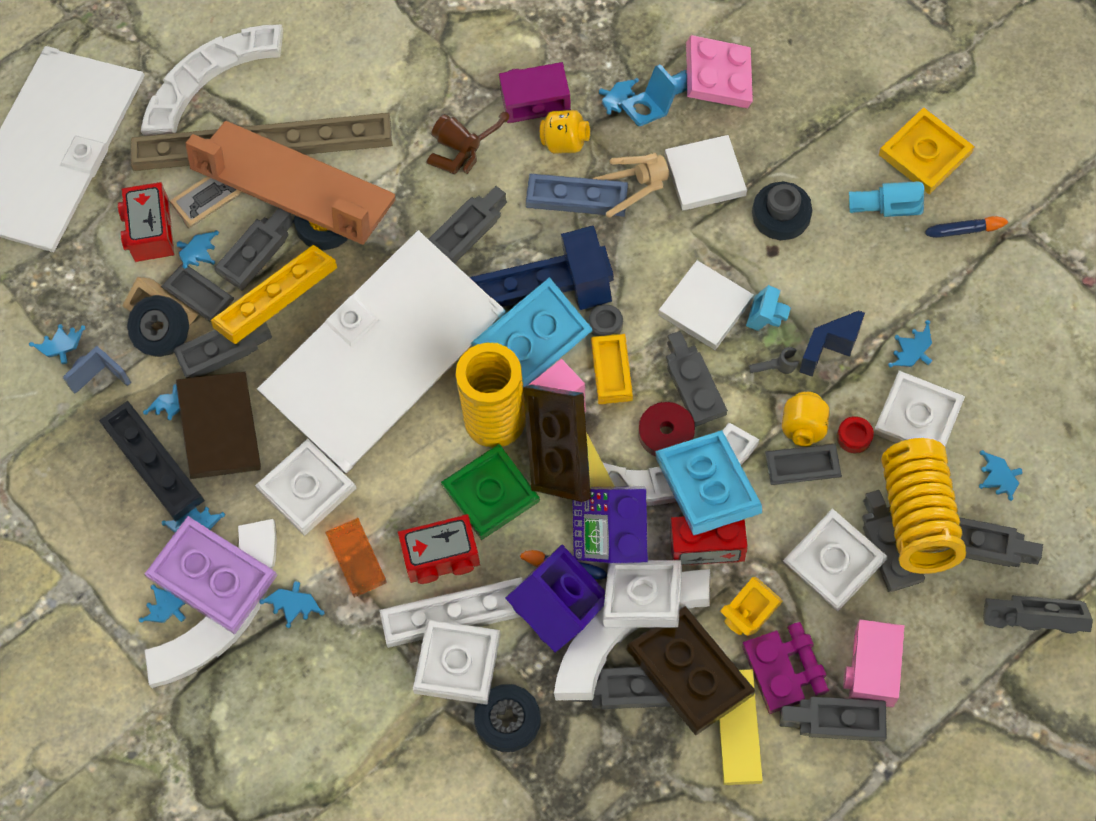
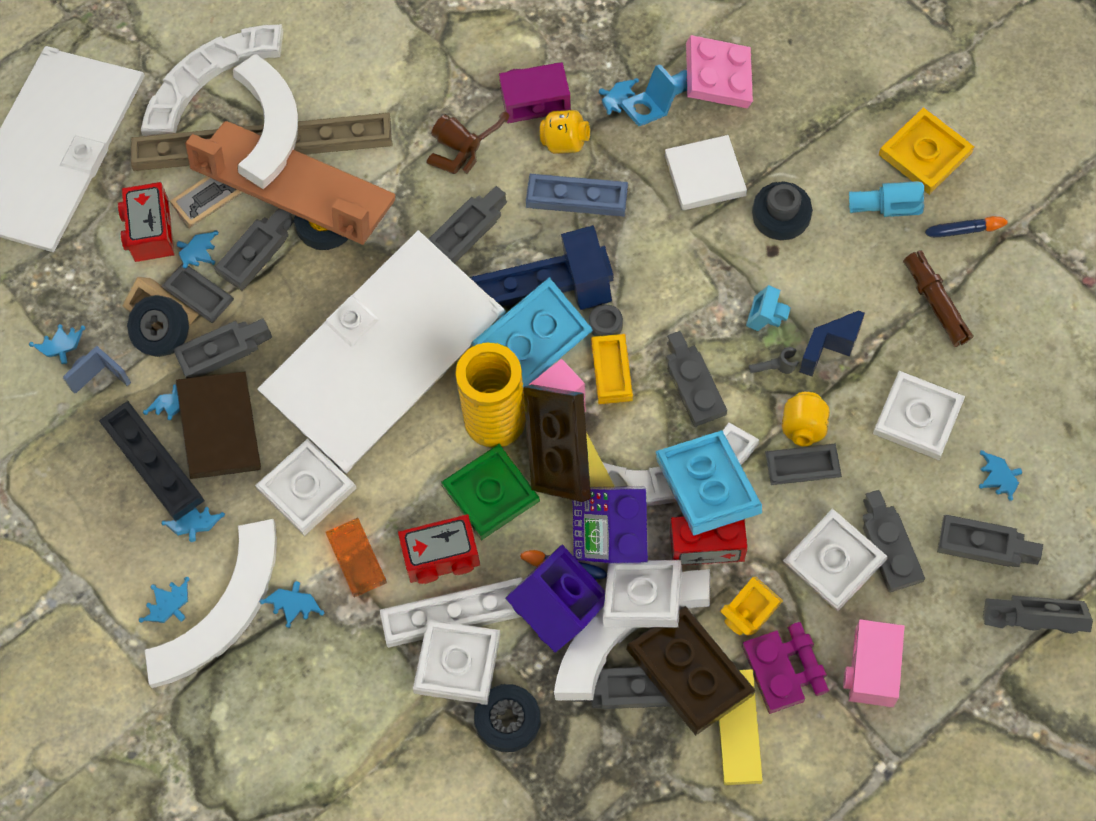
lavender tile [144,516,278,635] -> none
yellow tile [211,245,337,344] -> none
tan plant [593,153,669,218] -> none
dark red piece [638,402,695,457] -> none
white tile [658,260,754,350] -> none
dark grey hinge [780,697,887,742] -> none
red tile [837,416,874,454] -> none
yellow piece [881,438,966,574] -> none
dark azure piece [888,320,932,368] -> none
none -> white tile [233,54,298,189]
none -> reddish brown pin [903,250,974,347]

